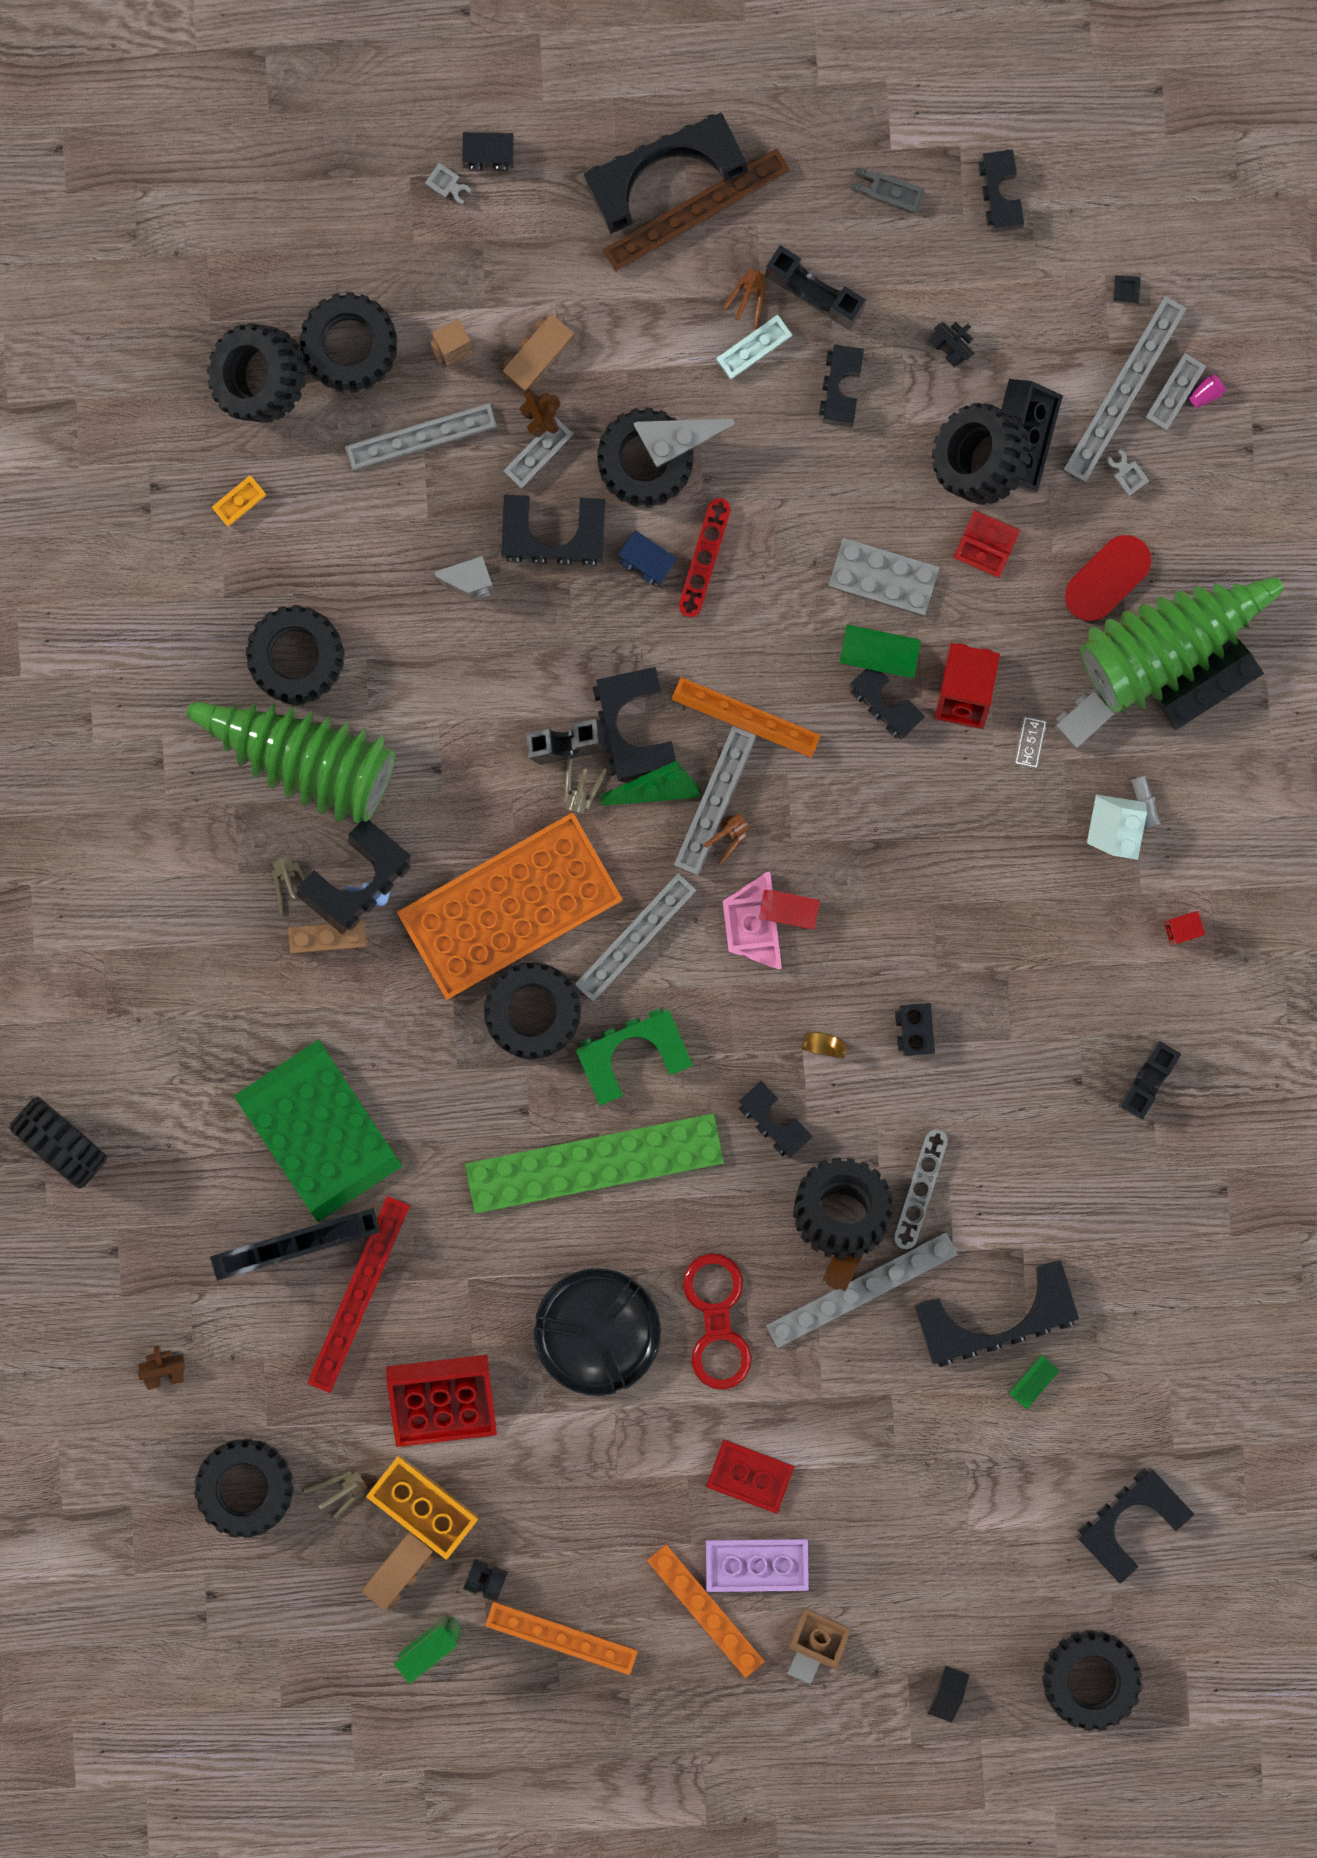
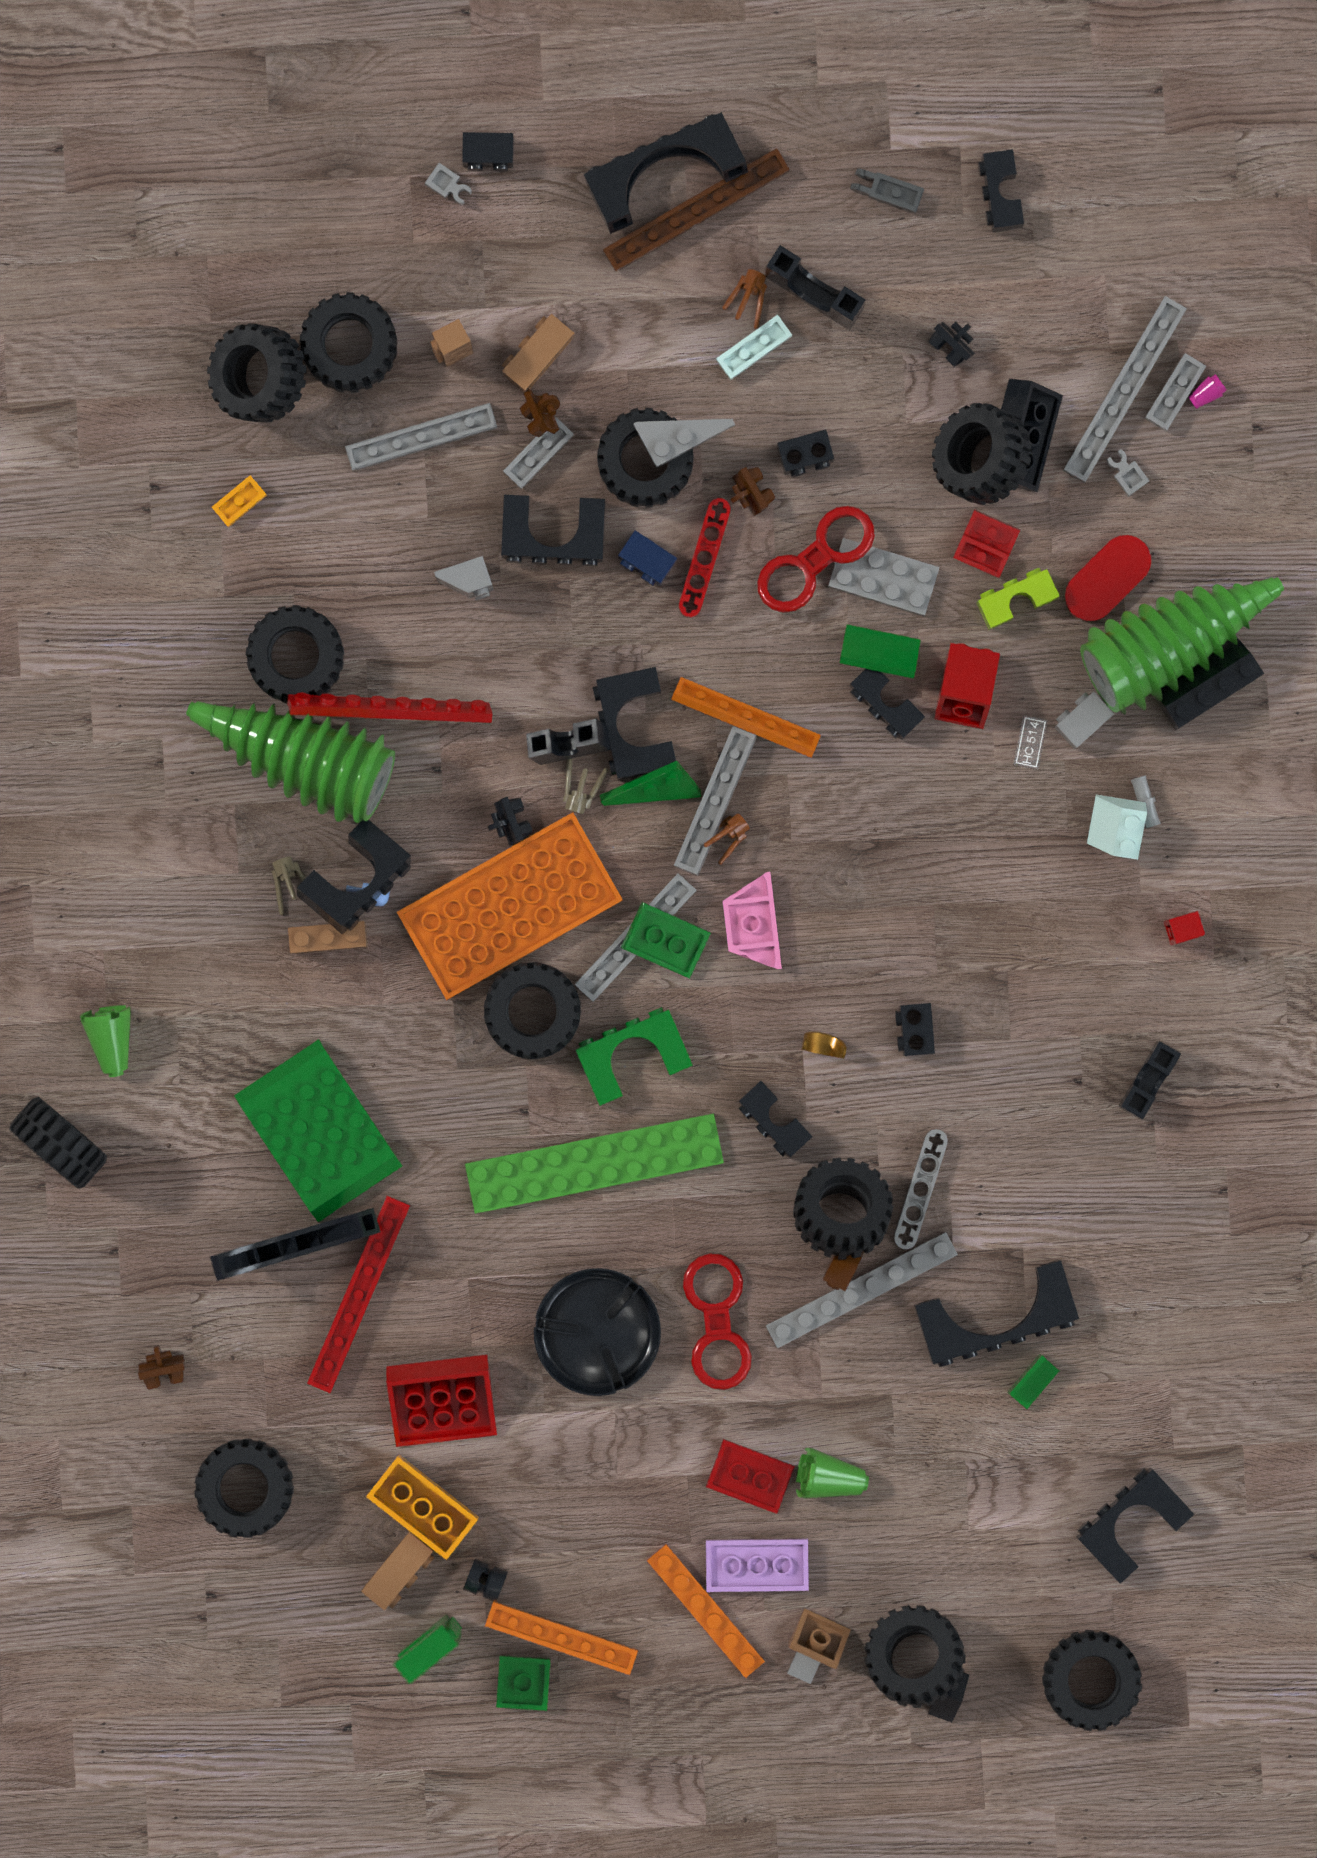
dark tan plant [302,1470,368,1519] -> none
red panel [759,890,820,930] -> none
black arch [819,344,864,427] -> none
black tile [1113,275,1141,303] -> none
none -> bright green cone [80,1005,131,1077]
none -> red plate [287,692,493,723]
none -> black hips [487,797,533,846]
none -> green plate [496,1655,551,1711]
none -> green tile [621,902,711,979]
none -> reddish brown hips [730,467,775,516]
none -> red bar [757,506,875,613]
none -> black brick [777,429,834,477]
none -> bright green cone [796,1447,869,1499]
none -> black tyre [865,1605,966,1708]
none -> lime arch [977,568,1060,630]

